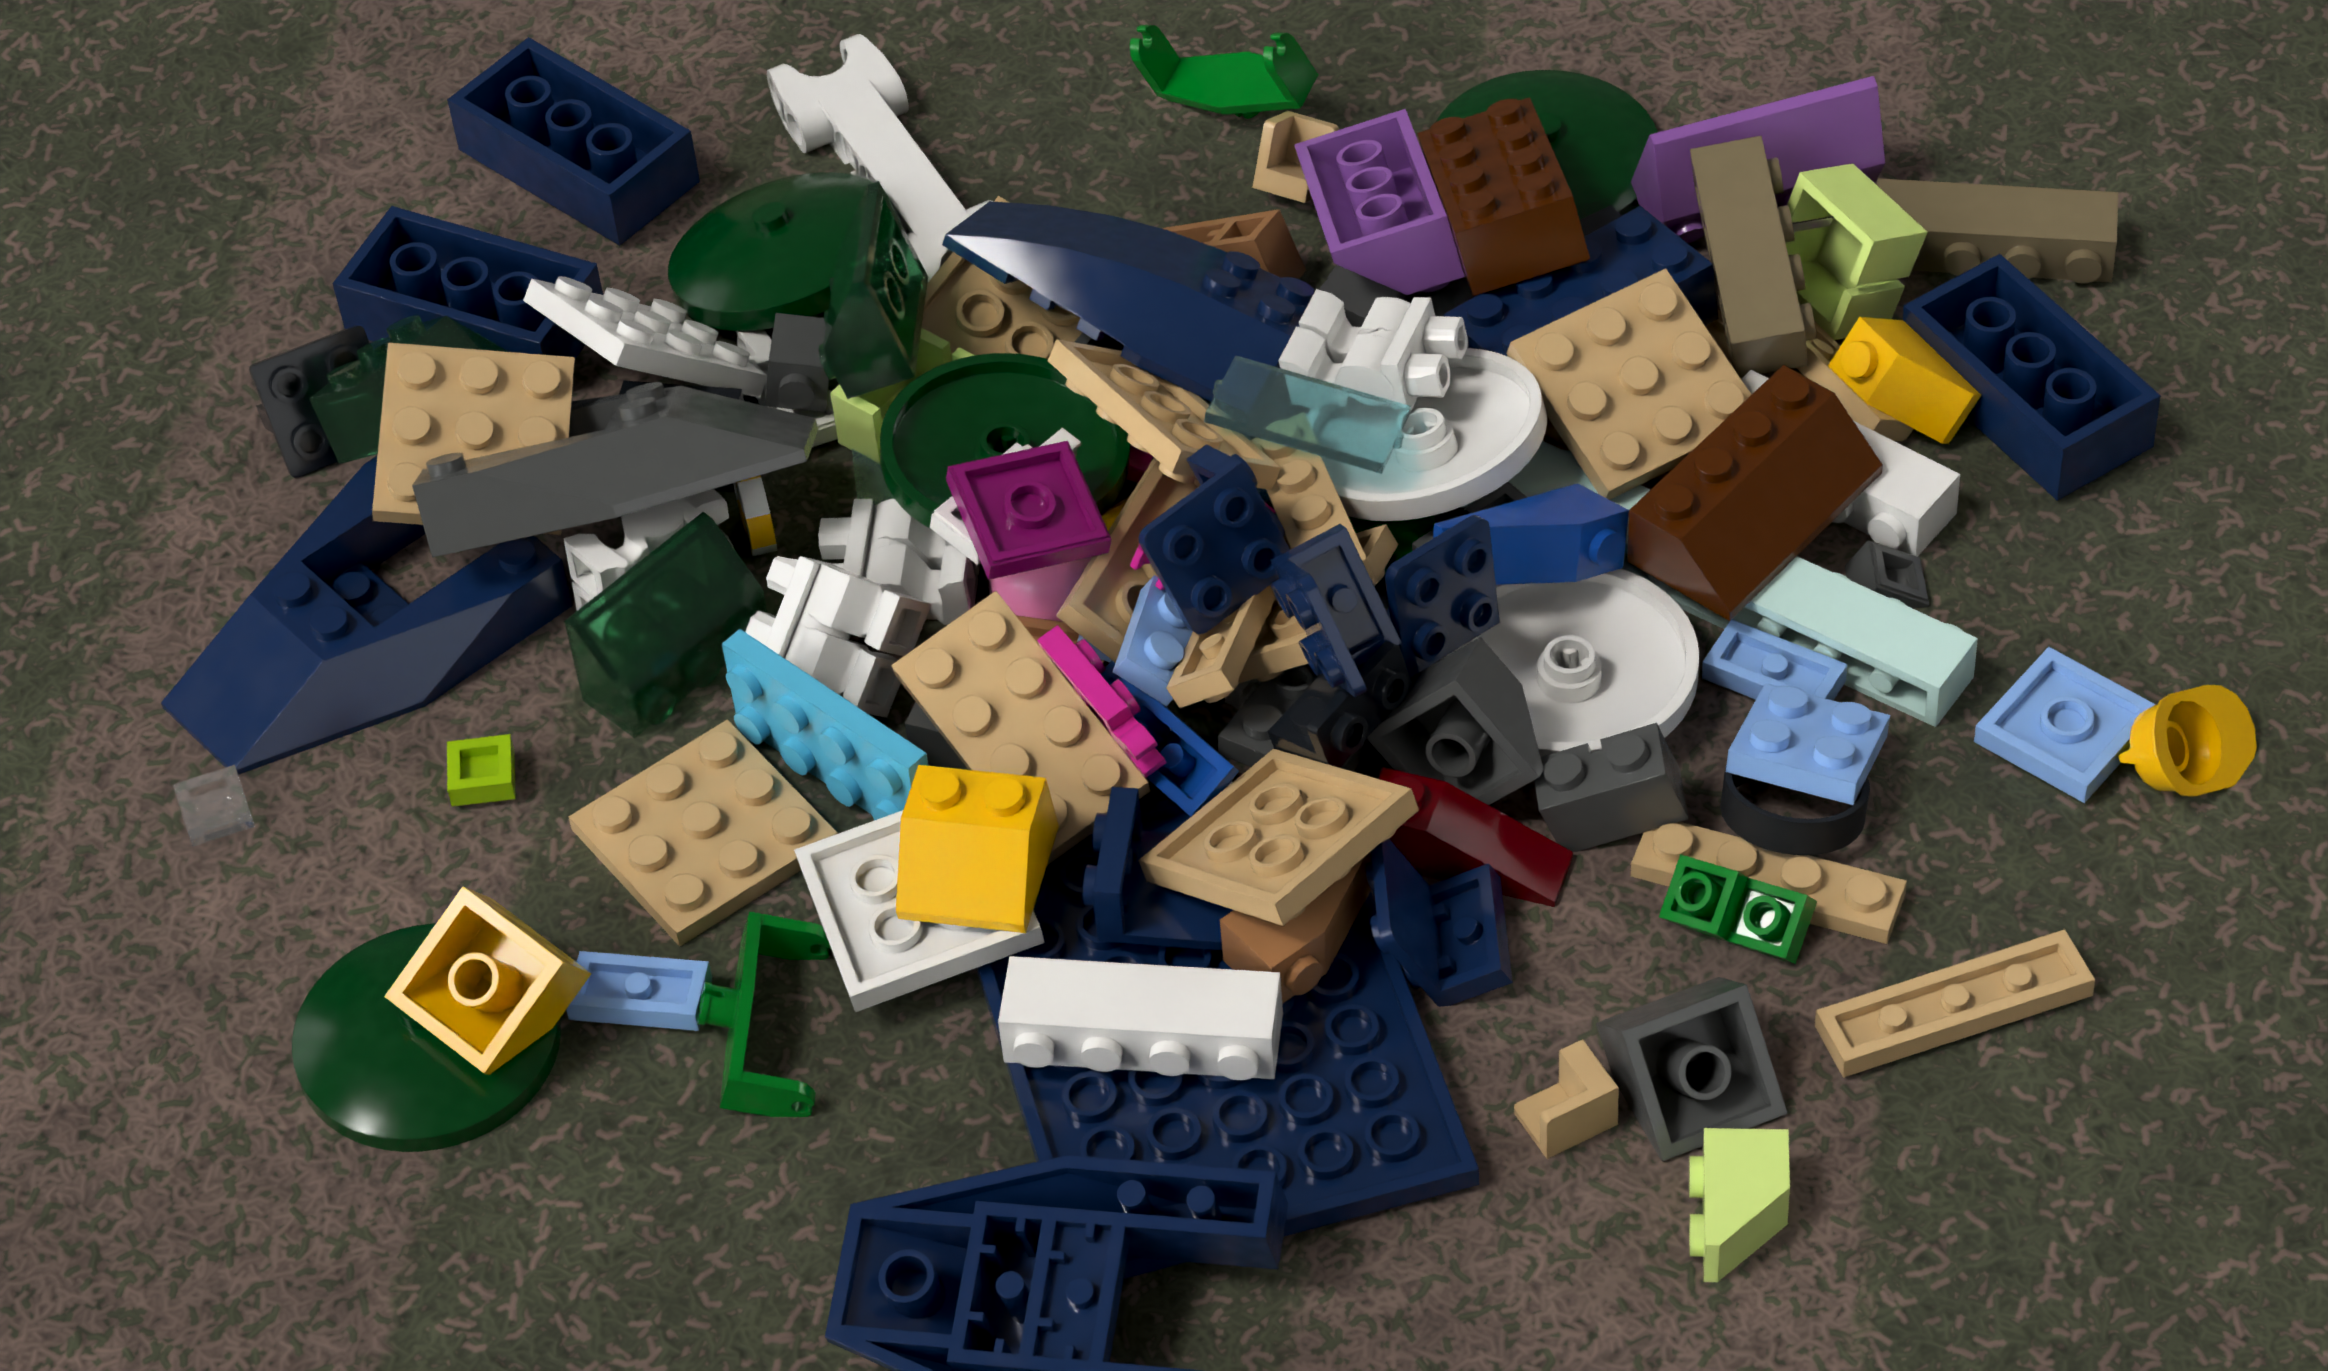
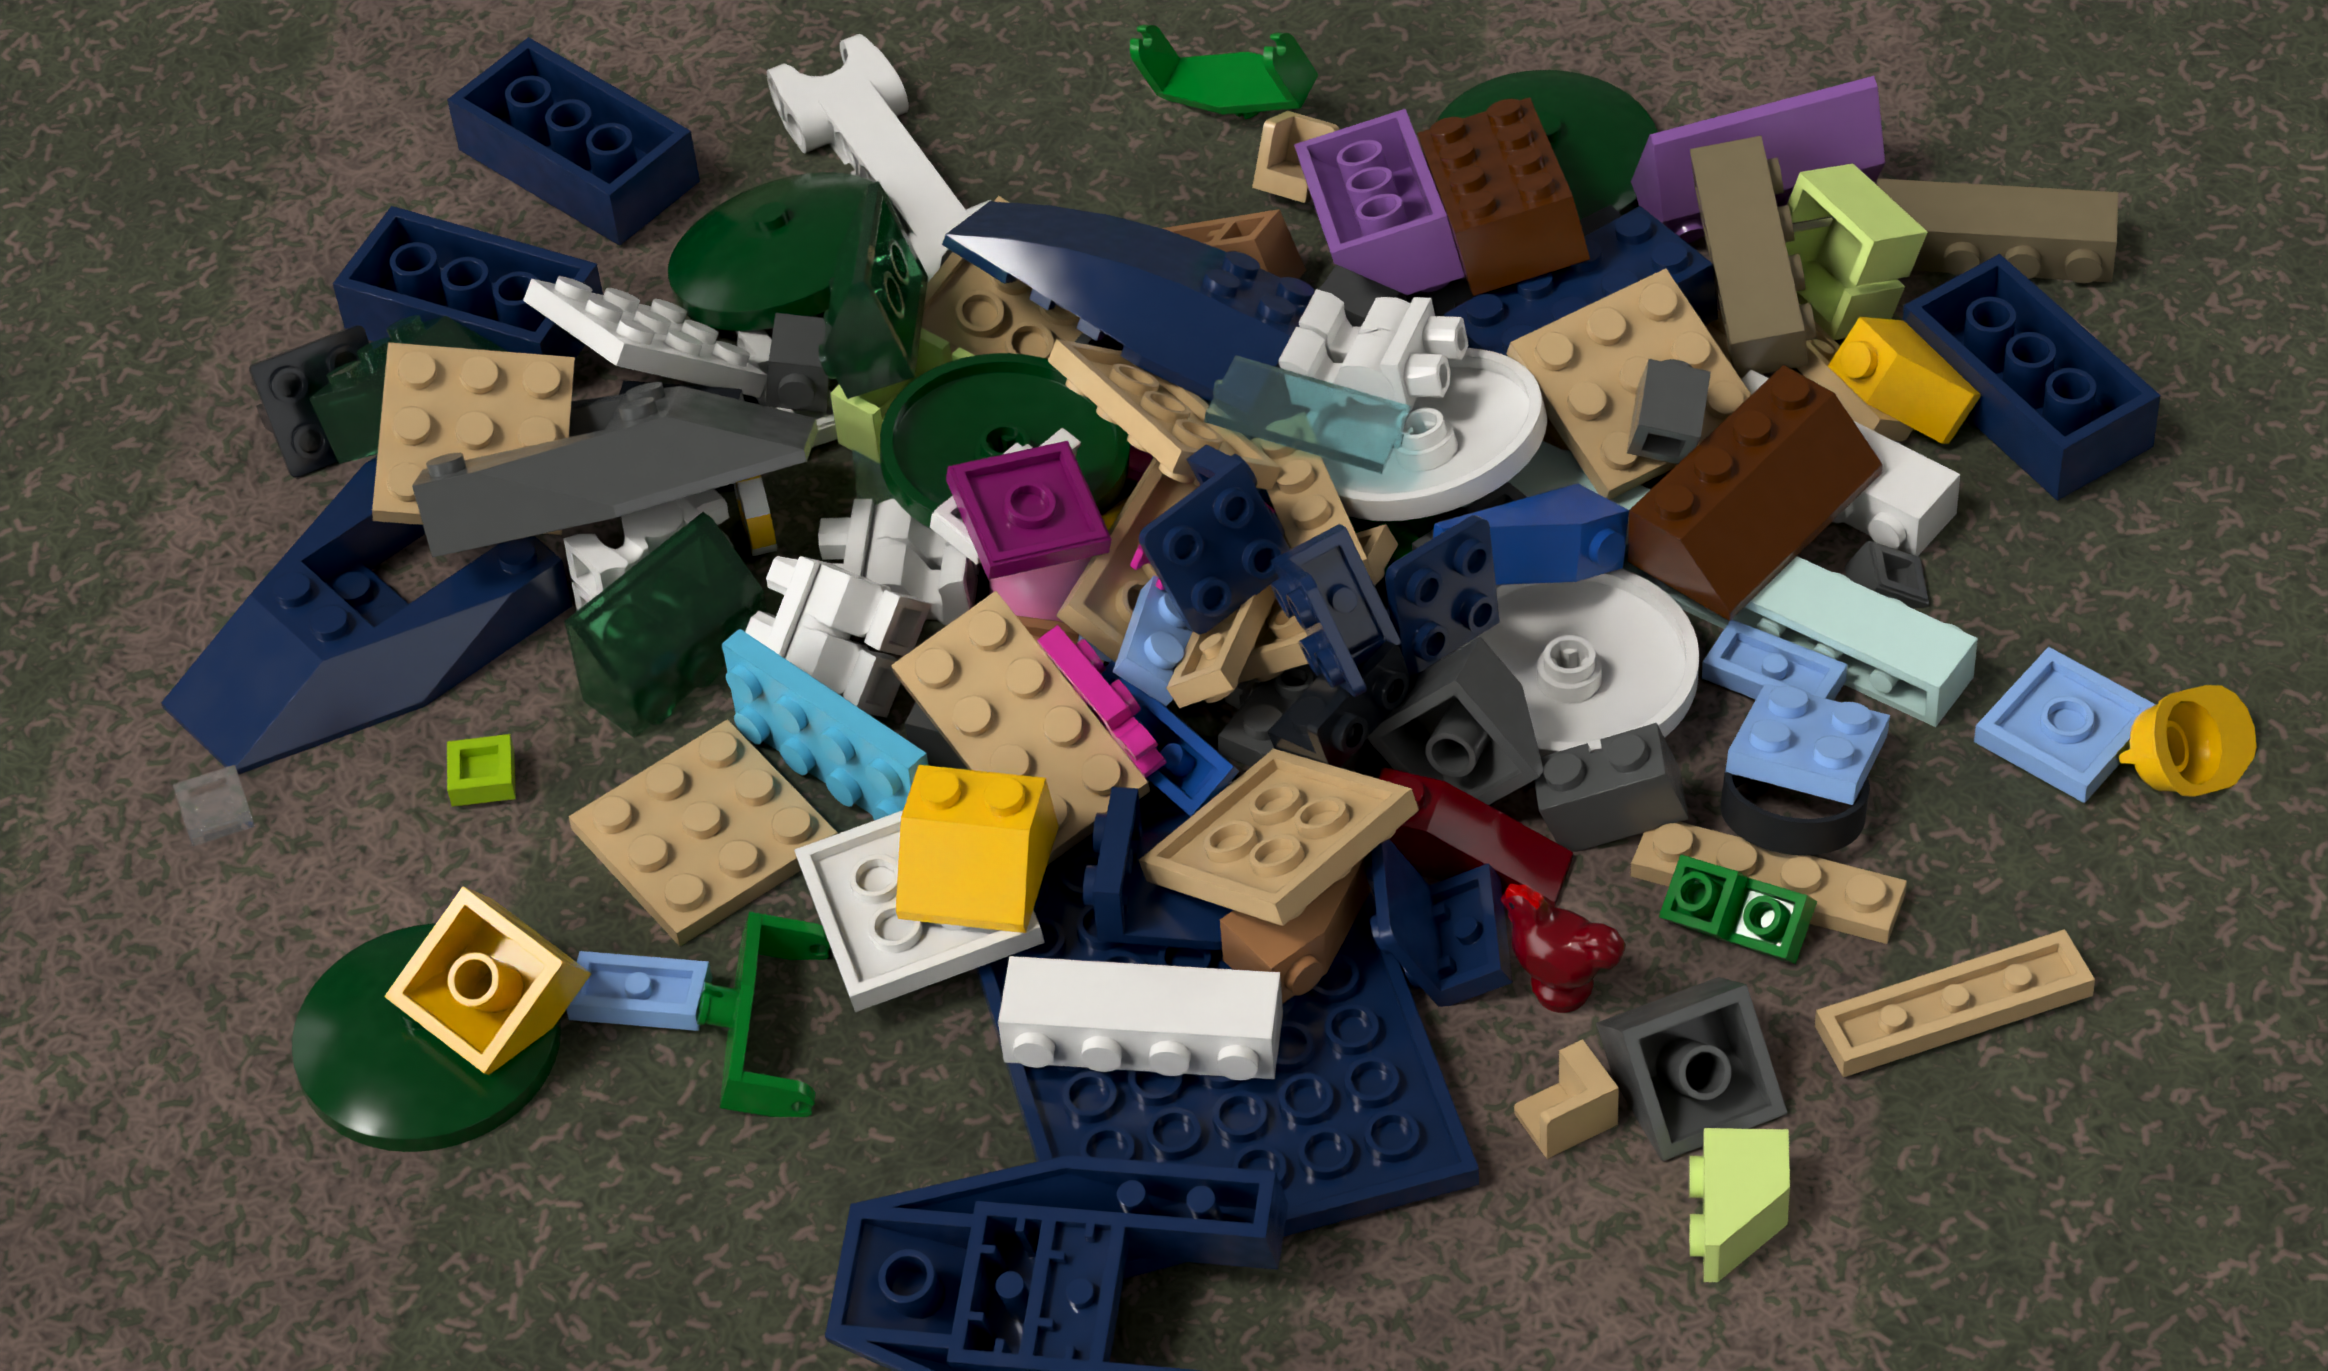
none -> dark red animal [1501,884,1626,1013]
none -> dark grey brick [1627,359,1711,464]

